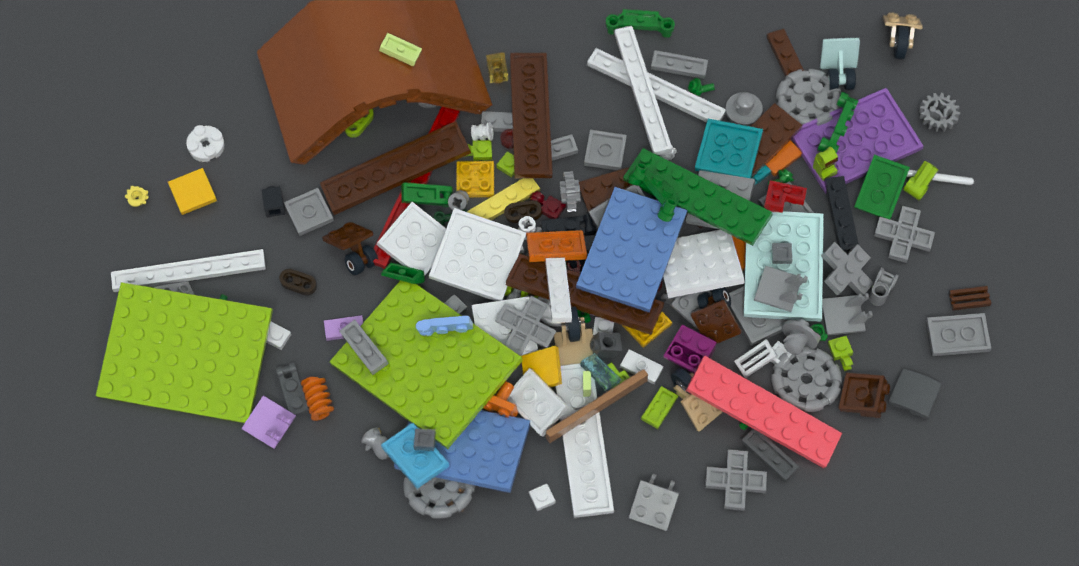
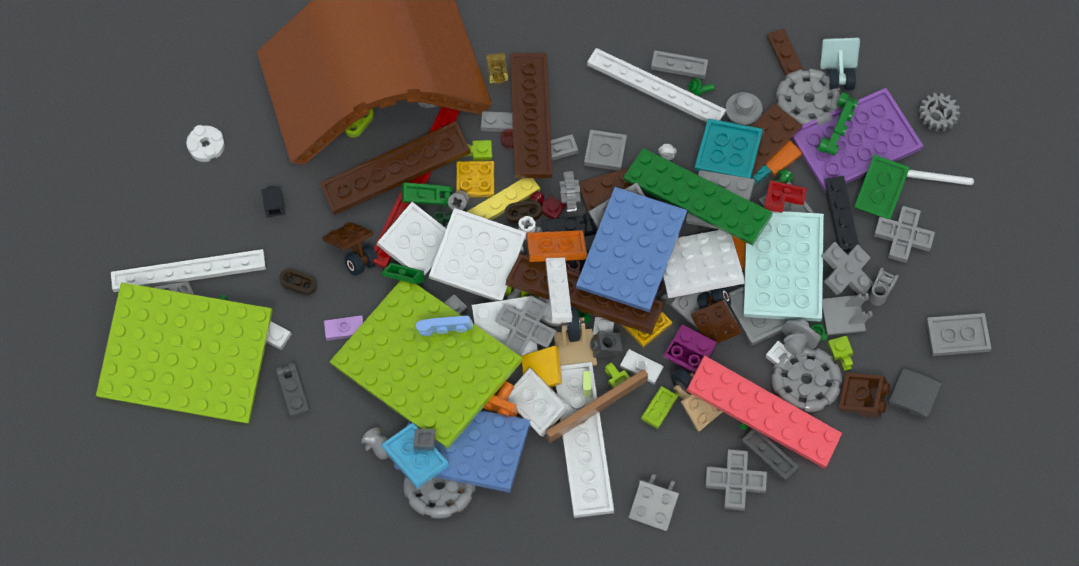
light yellow animal [125,186,148,207] -> none
yellow tile [168,168,217,215] -> none
lavender plate [241,396,296,449] -> none
light grey plate [284,188,334,236] -> none
orange piece [301,377,334,421] -> none
light grey plate [339,320,389,375] -> none
yellowish green plate [379,33,422,67] -> none
white bush [471,122,494,141] -> none
lime plate [496,151,514,178] -> none
white plate [529,484,555,511] -> none
clear light blue plate [580,353,621,391] -> none
green plate [606,9,675,38] -> none
white plate [614,26,672,155] -> none
green plate [628,163,680,222] -> none
white tile [734,339,778,378] -> none
light grey plate [754,266,808,312] -> none
flat silver plate [772,243,793,264] -> none
lime leg [813,147,838,181] -> none
plate [883,13,922,59] -> none
lime piece [903,161,939,201] -> none
reddish brown tile [949,286,992,310] -> none

